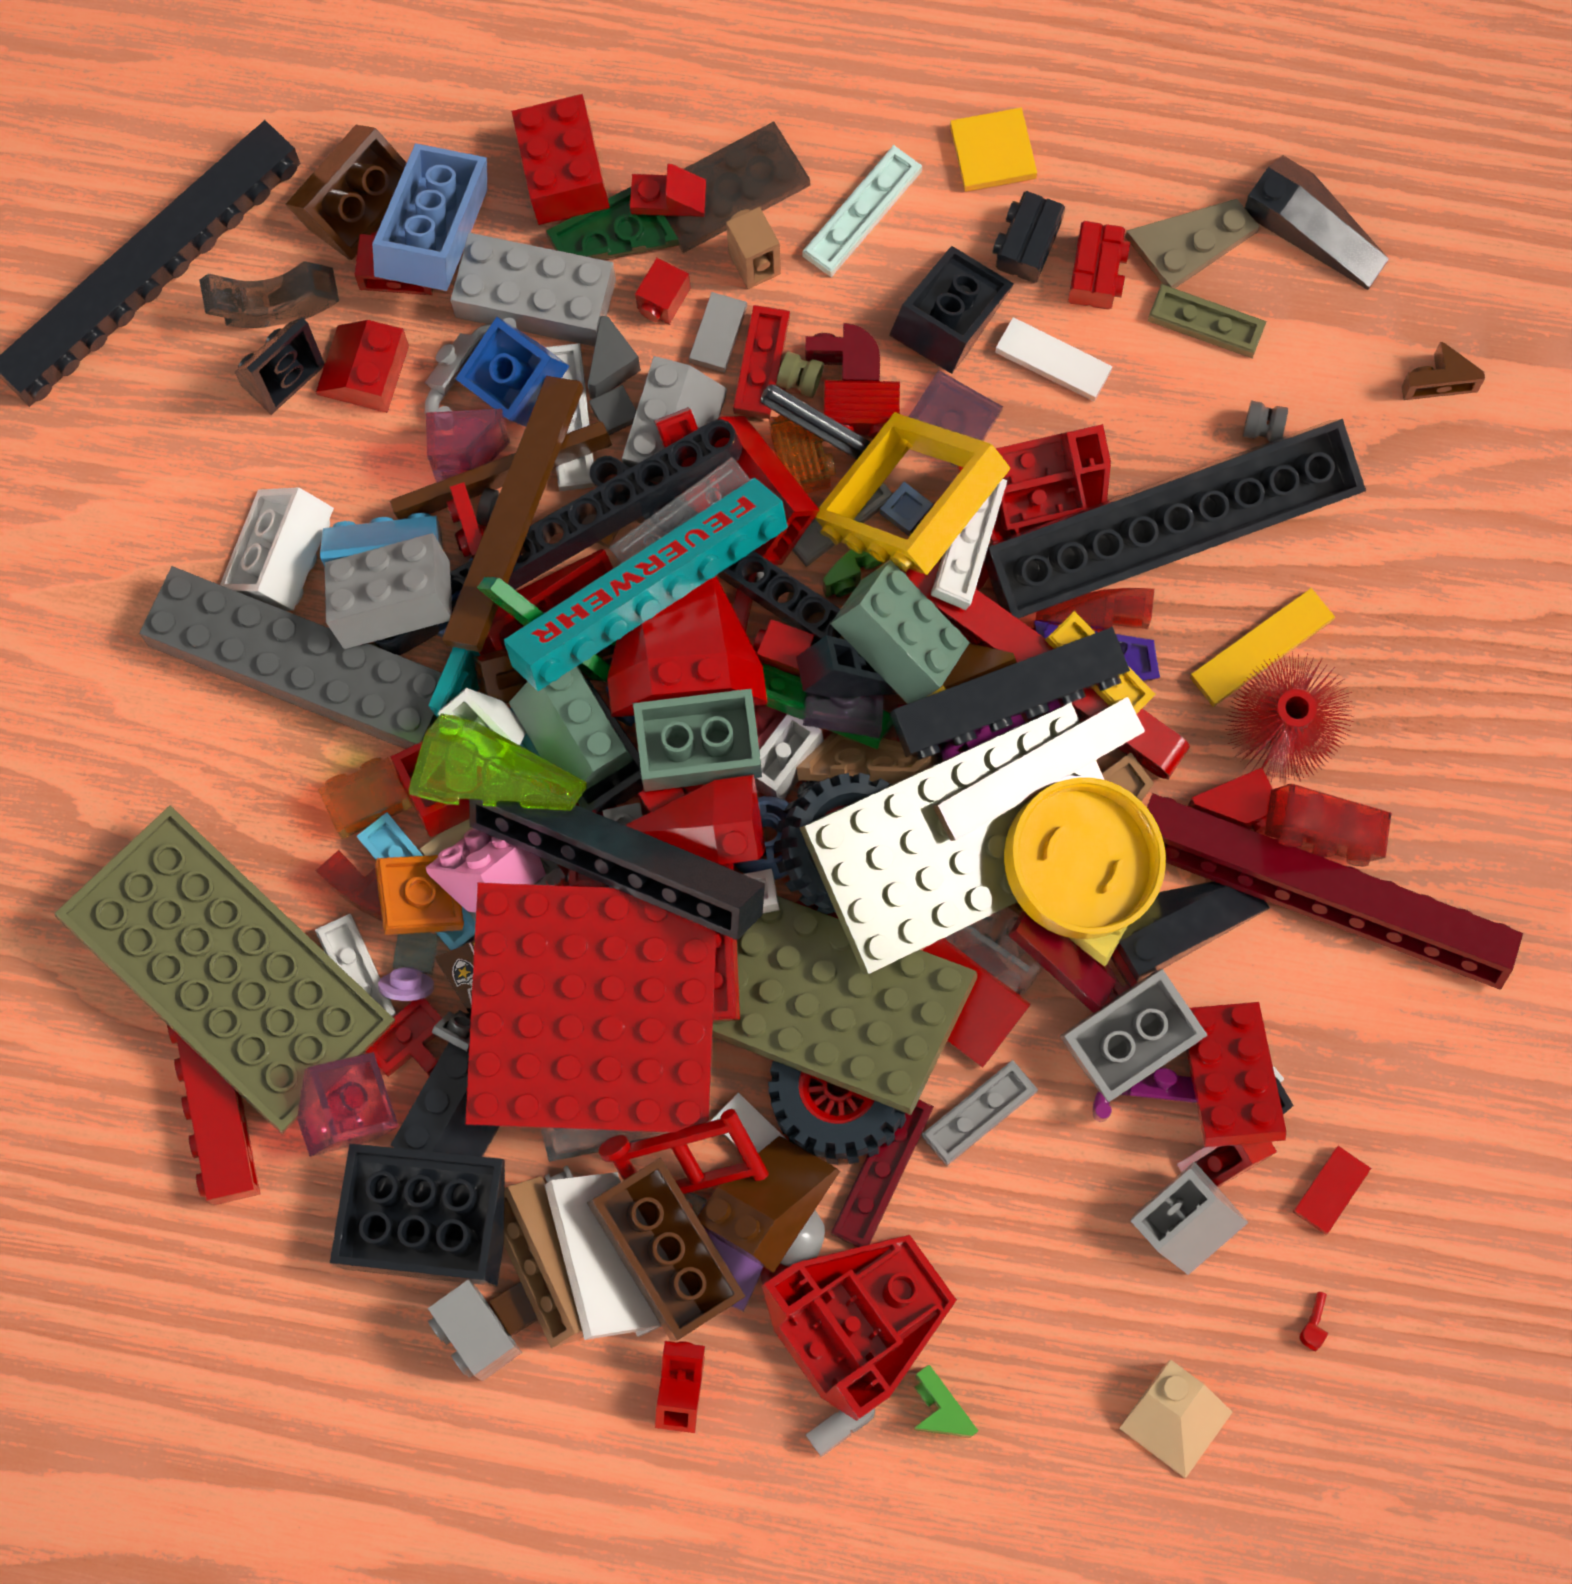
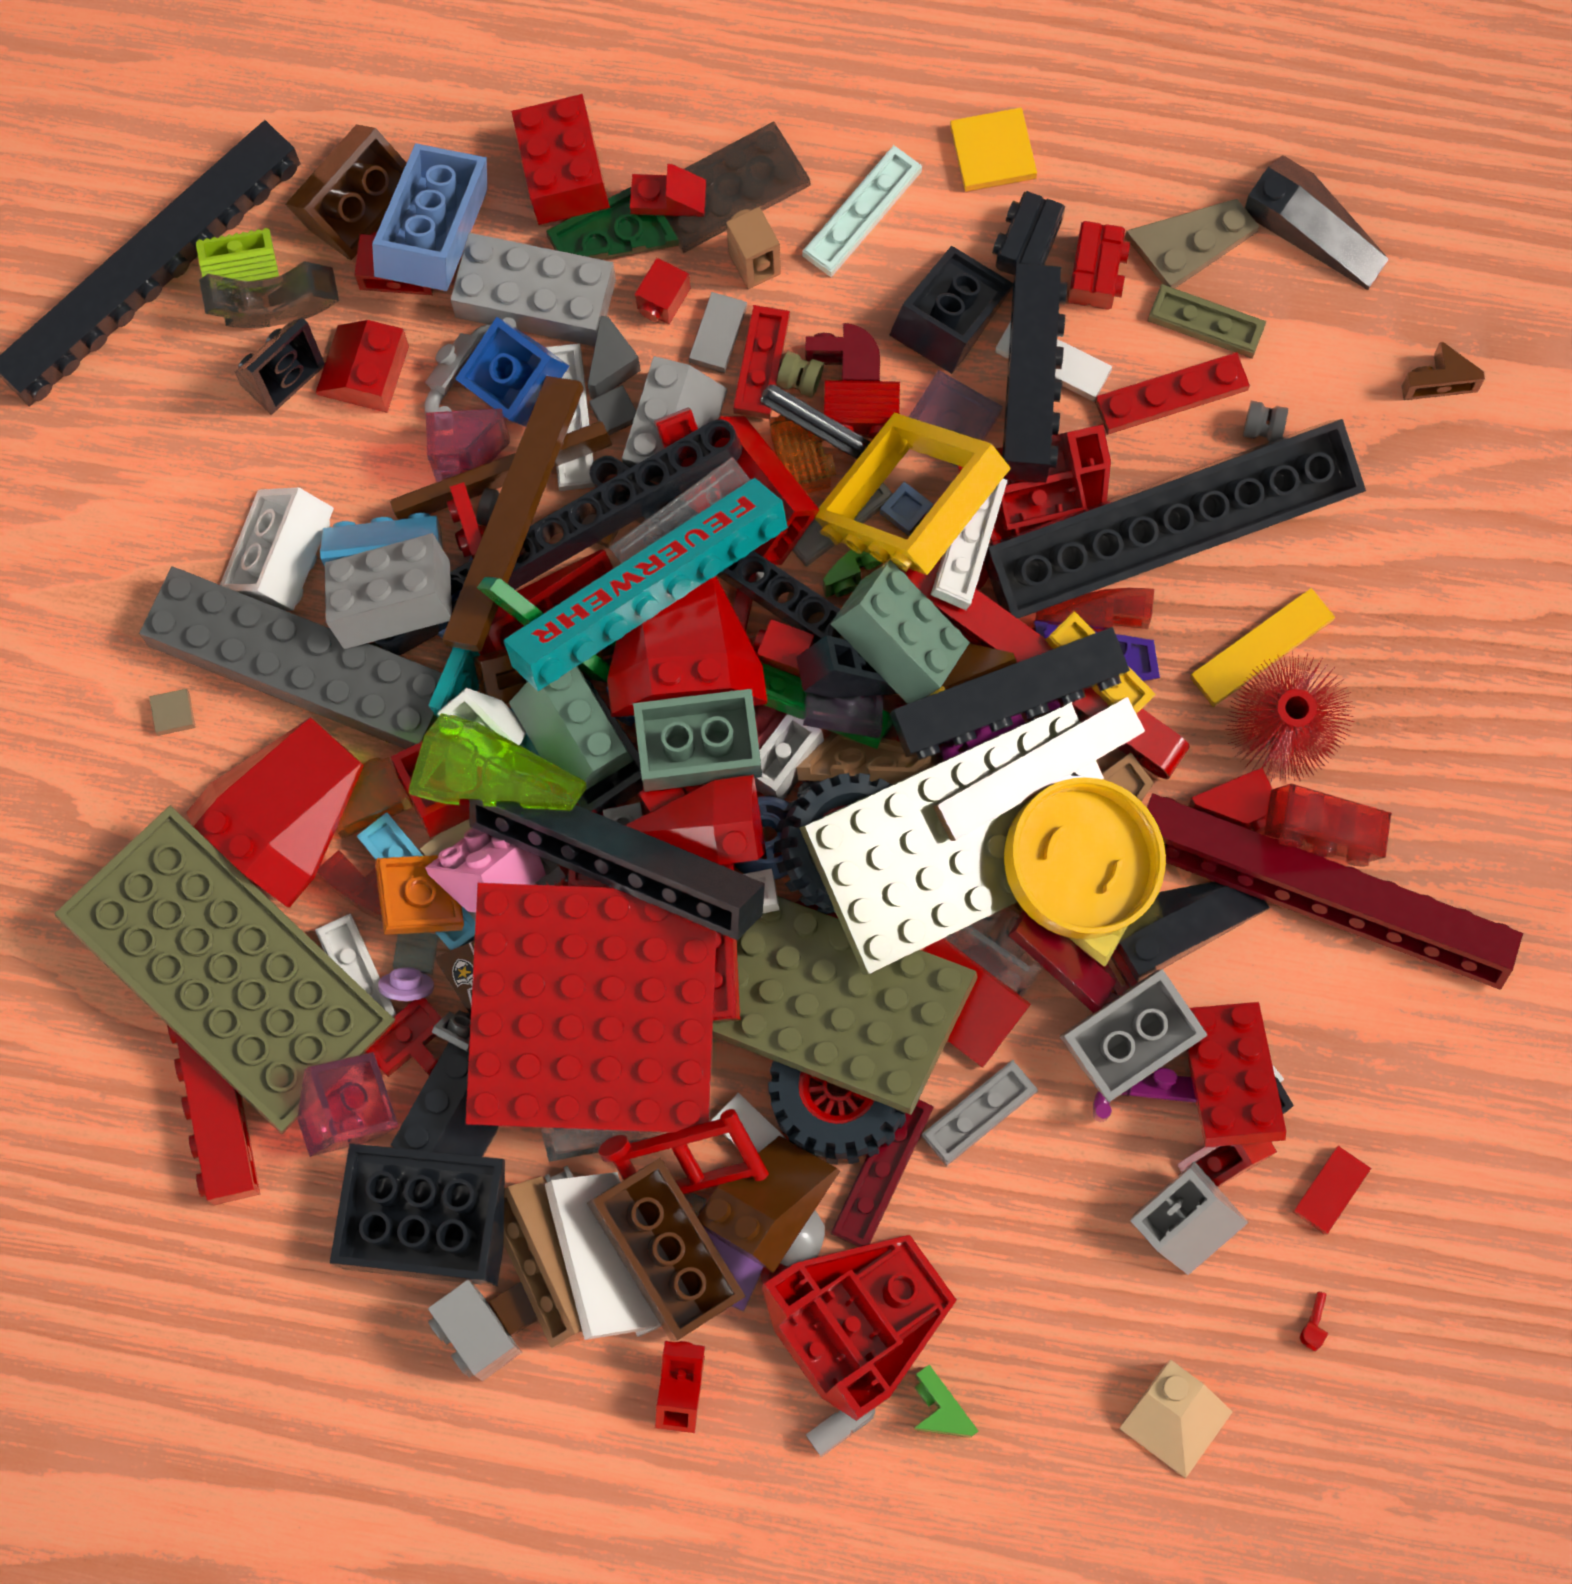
none -> dark tan tile [149,689,196,736]
none -> red wedge [186,717,364,908]
none -> lime brick [196,228,280,296]
none -> black brick [1002,263,1067,483]
none -> red plate [1095,352,1250,435]

